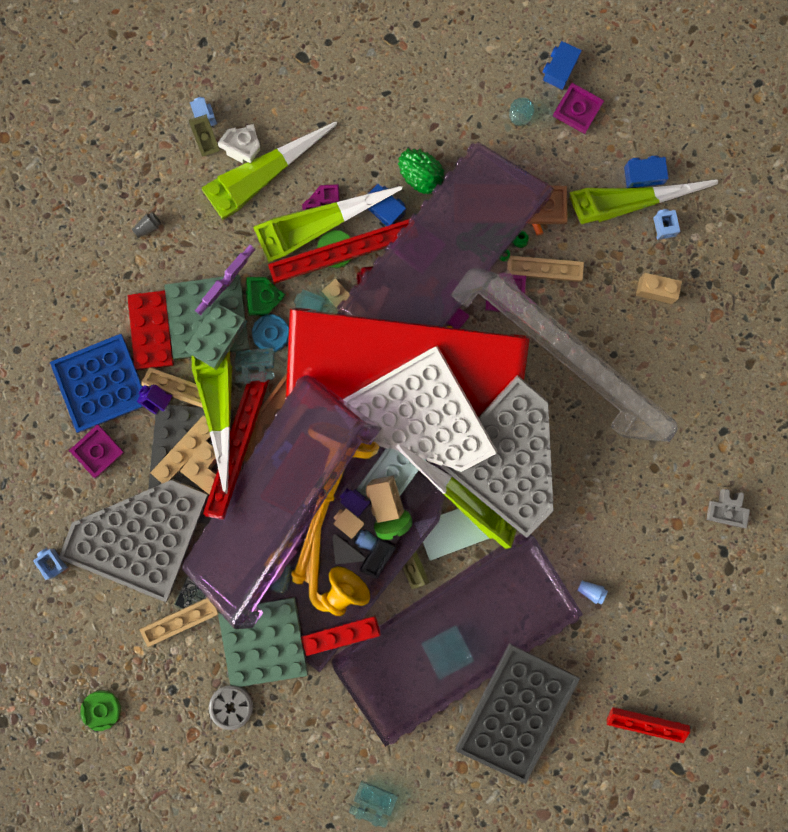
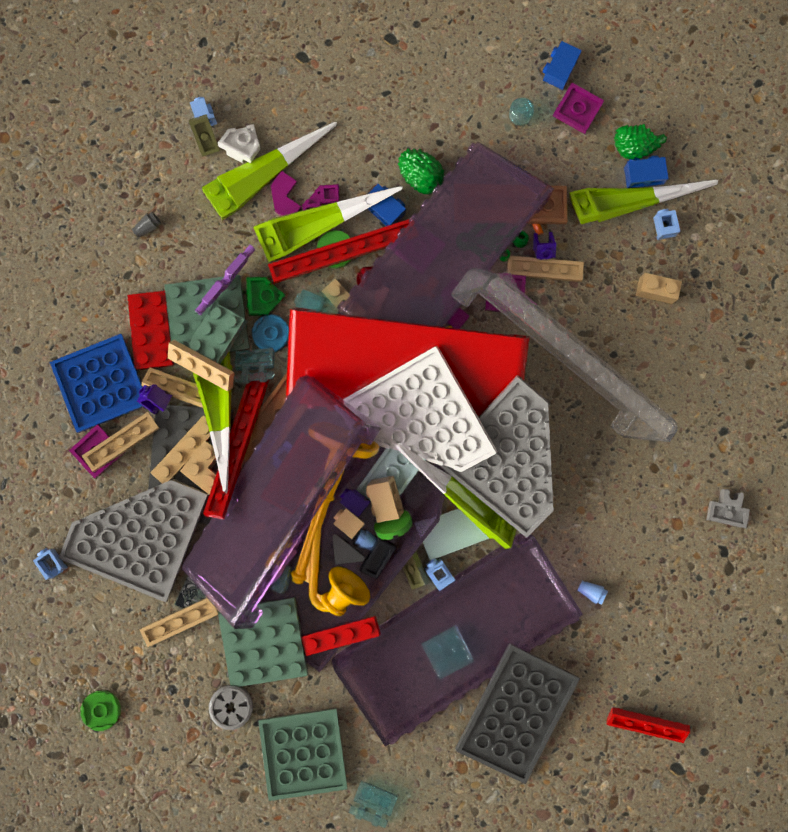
none -> tan plate [82,412,160,472]
none -> tan plate [168,340,234,391]
none -> sand green plate [258,708,348,801]
none -> magenta tile [271,171,302,216]
none -> light blue window [424,558,455,591]
none -> dark purple window [533,232,556,260]
none -> green piece [614,124,667,160]

